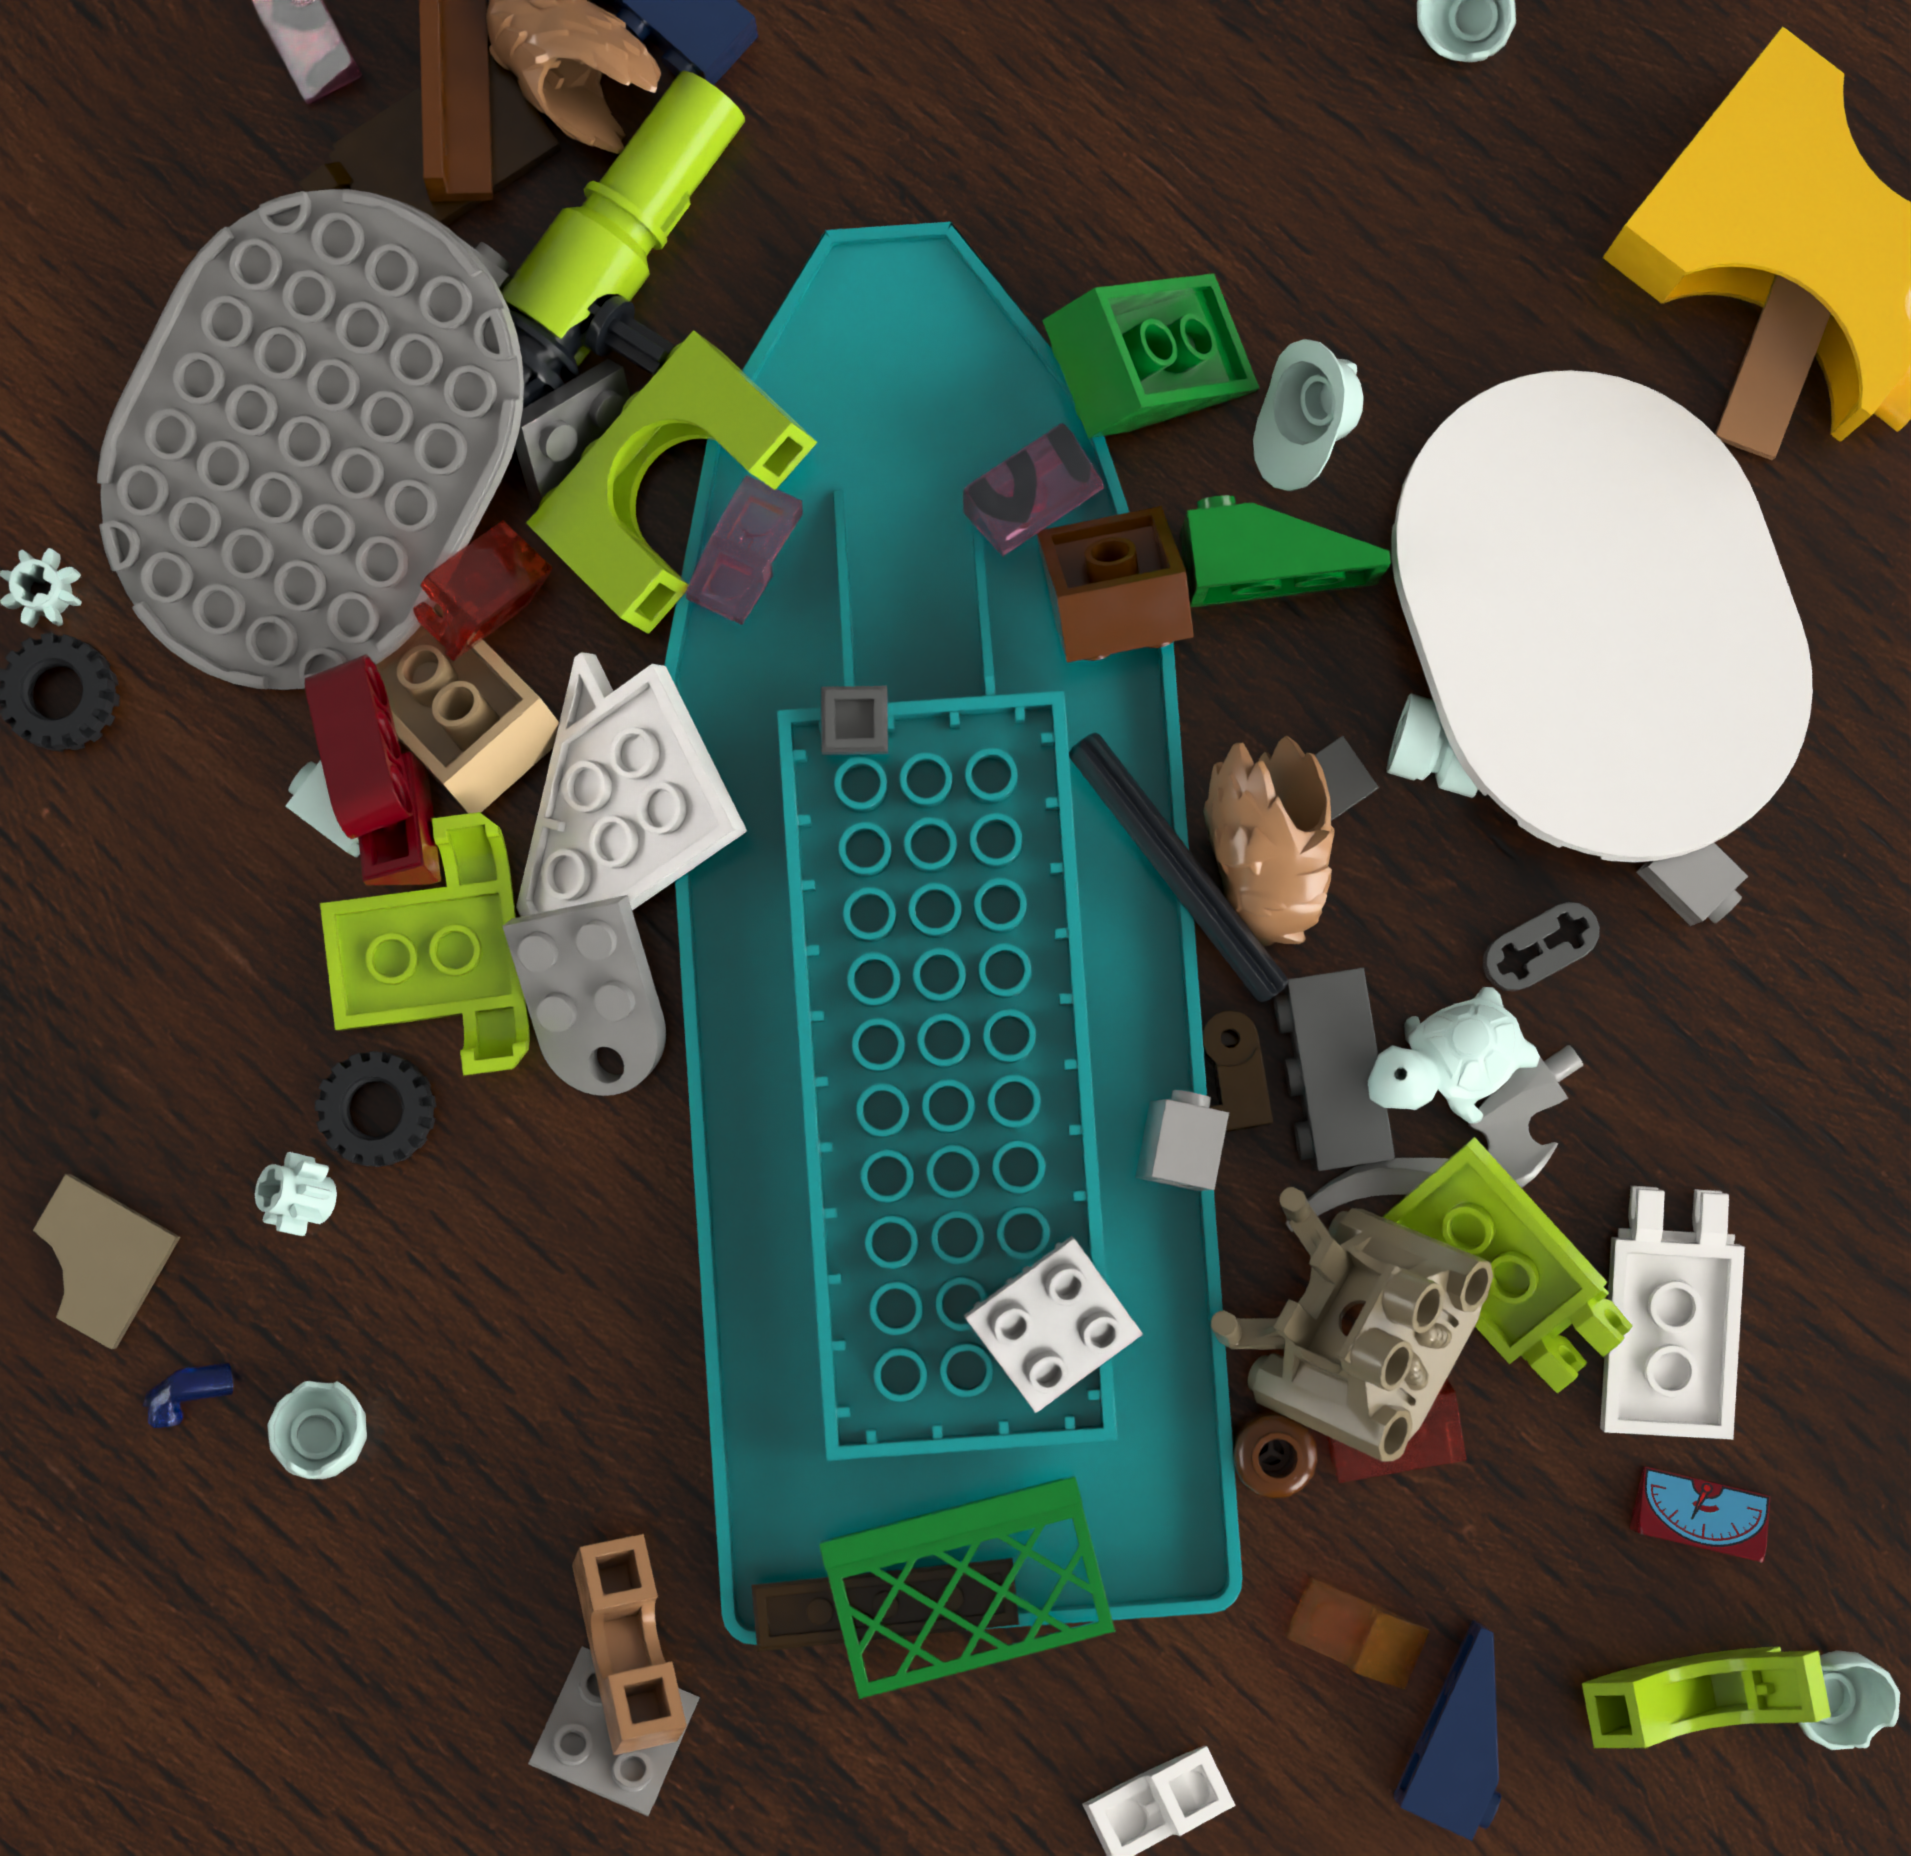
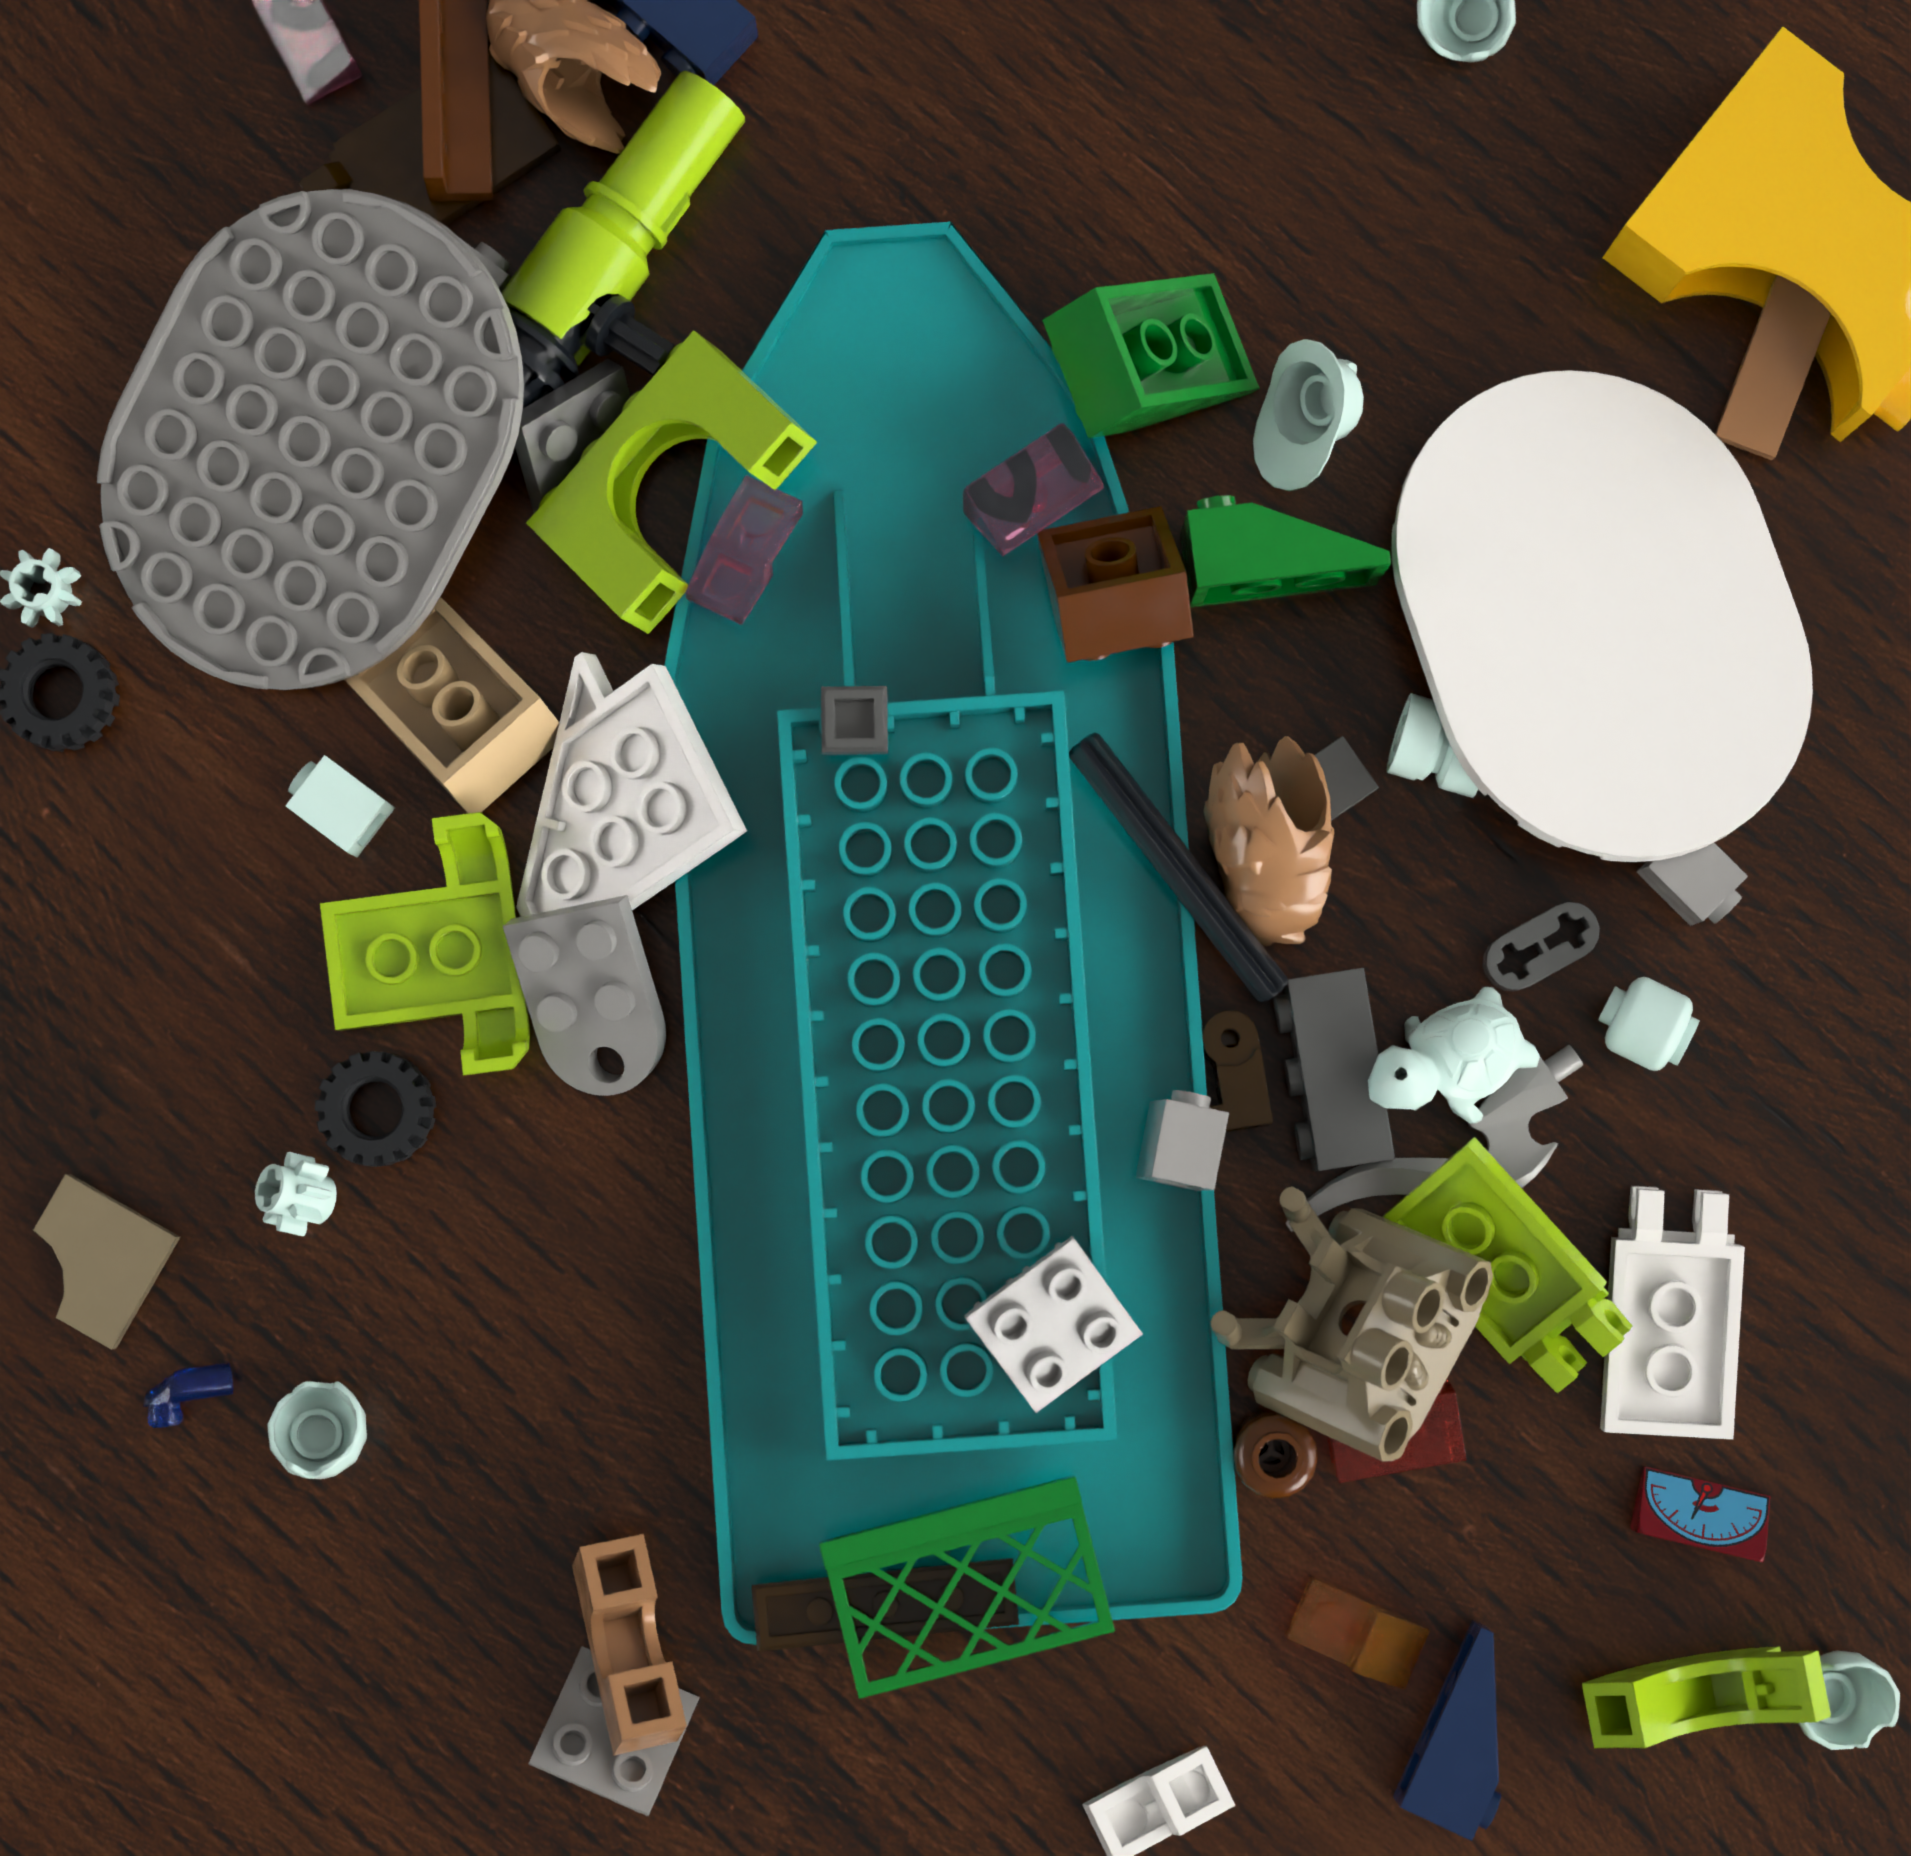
dark red beam [304,654,414,840] -> none
dark red slope [358,751,441,885] -> none
clear red hinge [413,520,553,662] -> none
none -> light aqua head [1598,977,1700,1071]

